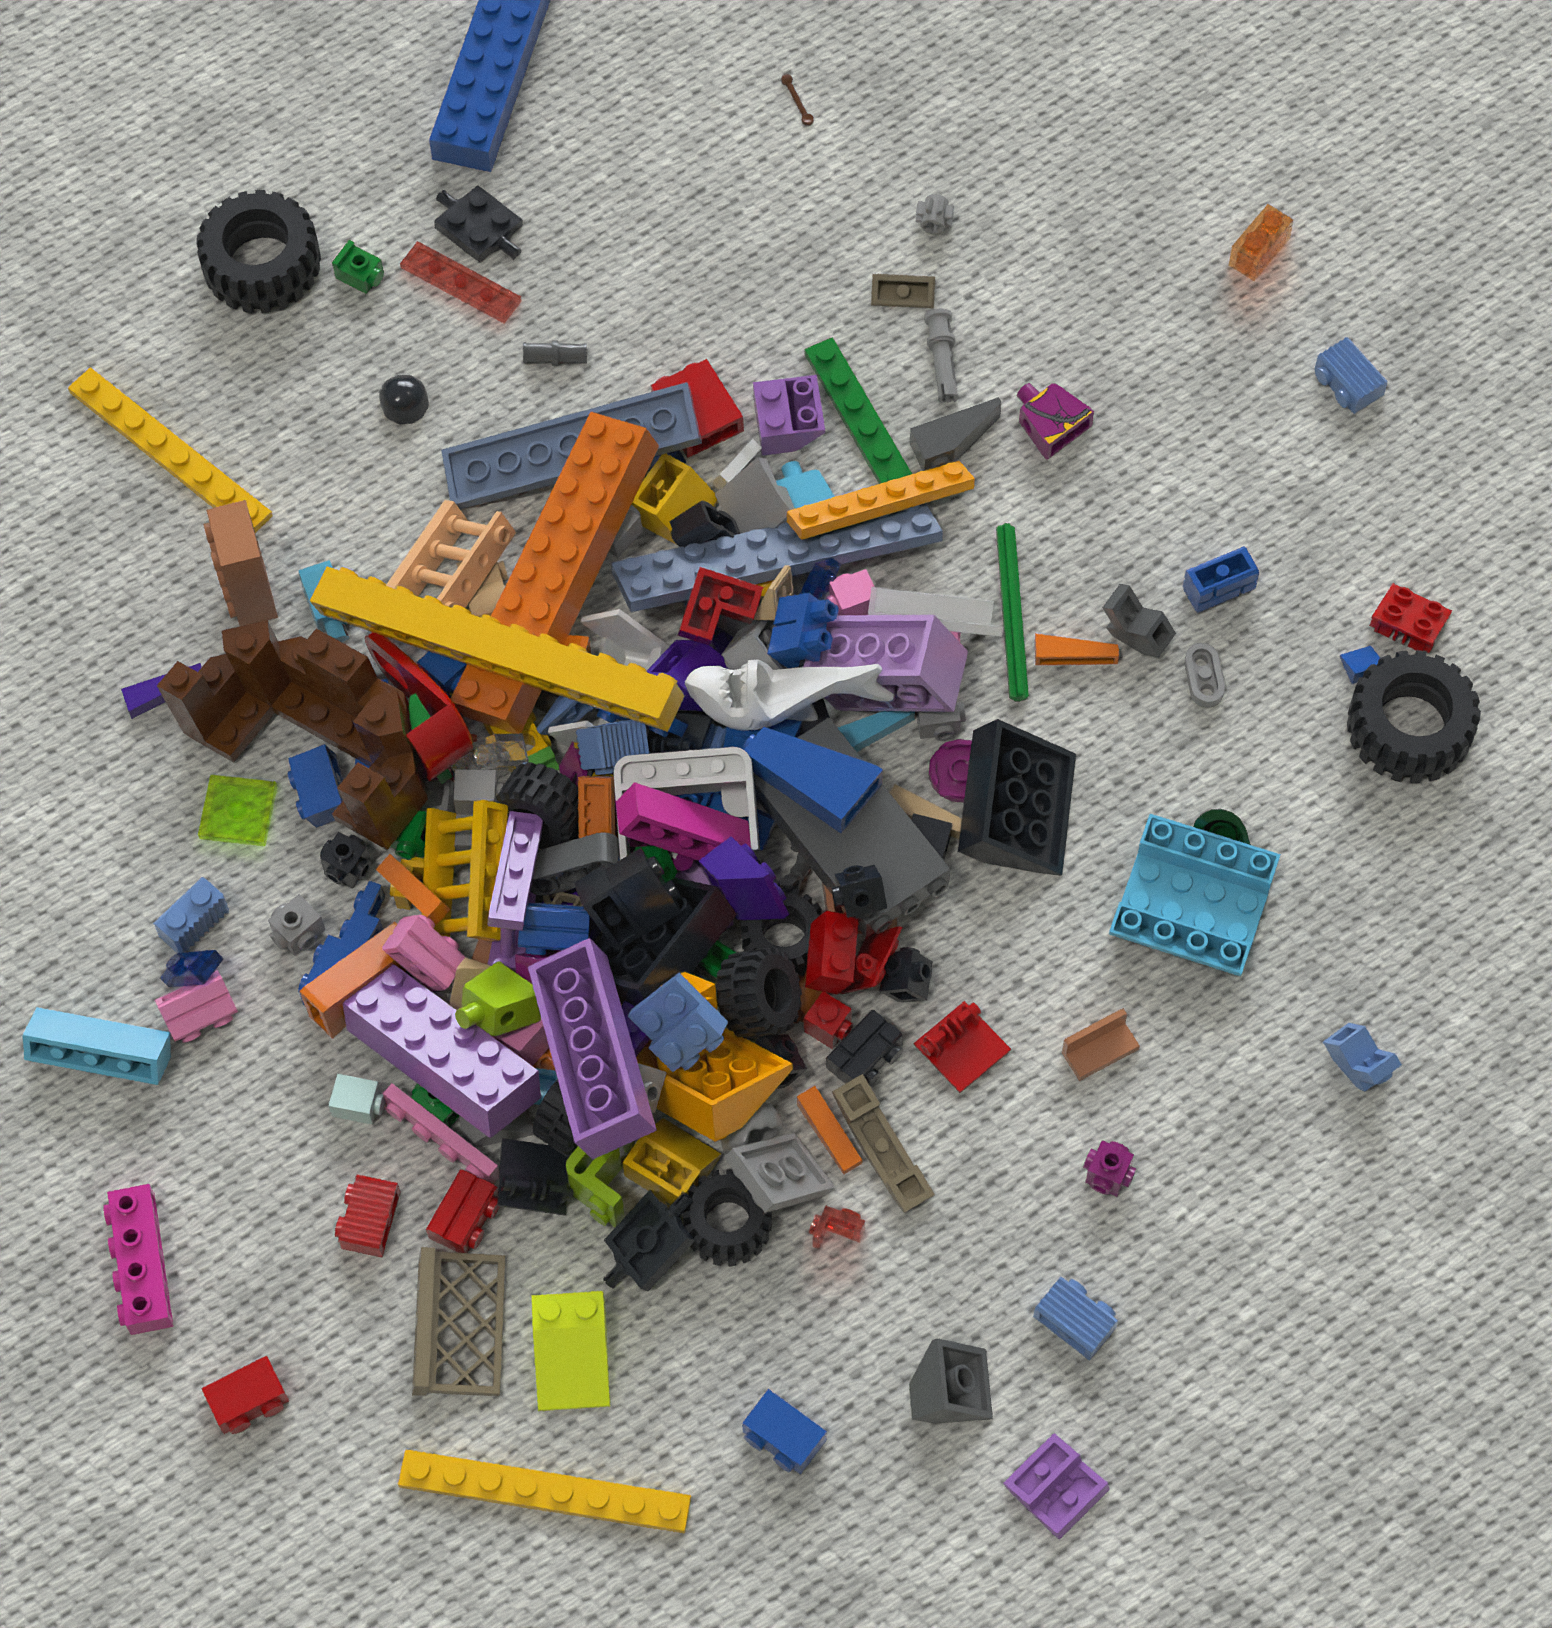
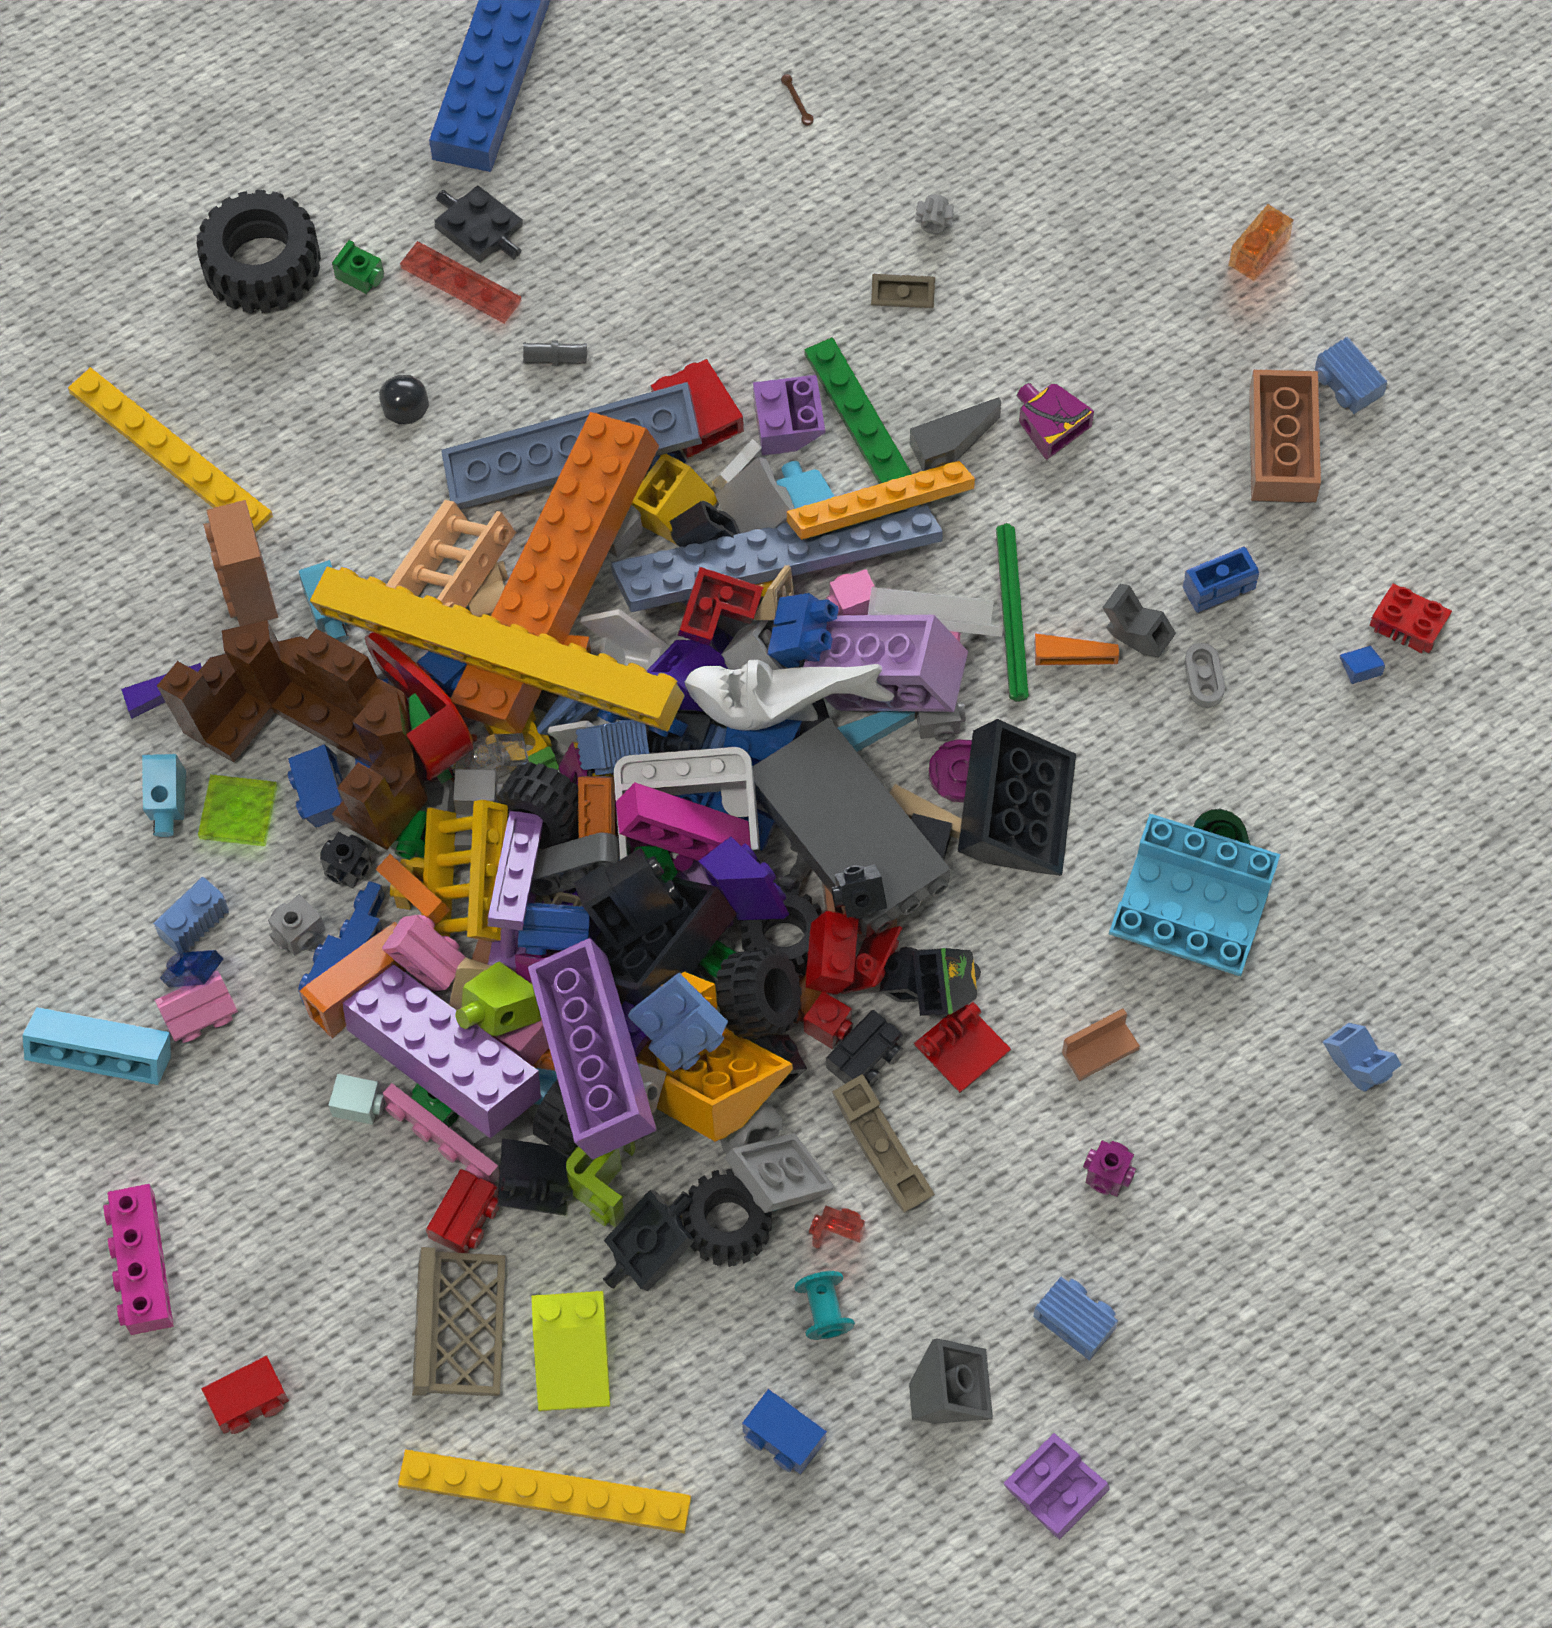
red brick [335,1174,401,1258] -> none
yellow slope [622,1118,722,1205] -> none
blue slope [742,727,883,833] -> none
orange piece [797,1086,862,1174] -> none
clear blue plate [799,557,842,600] -> none
light grey pin [924,308,958,403] -> none
black tyre [1347,650,1481,783] -> none
none -> medium azure torso [142,754,186,837]
none -> teal hose [794,1271,855,1340]
none -> black torso [912,948,981,1016]
none -> nougat brick [1249,369,1321,503]

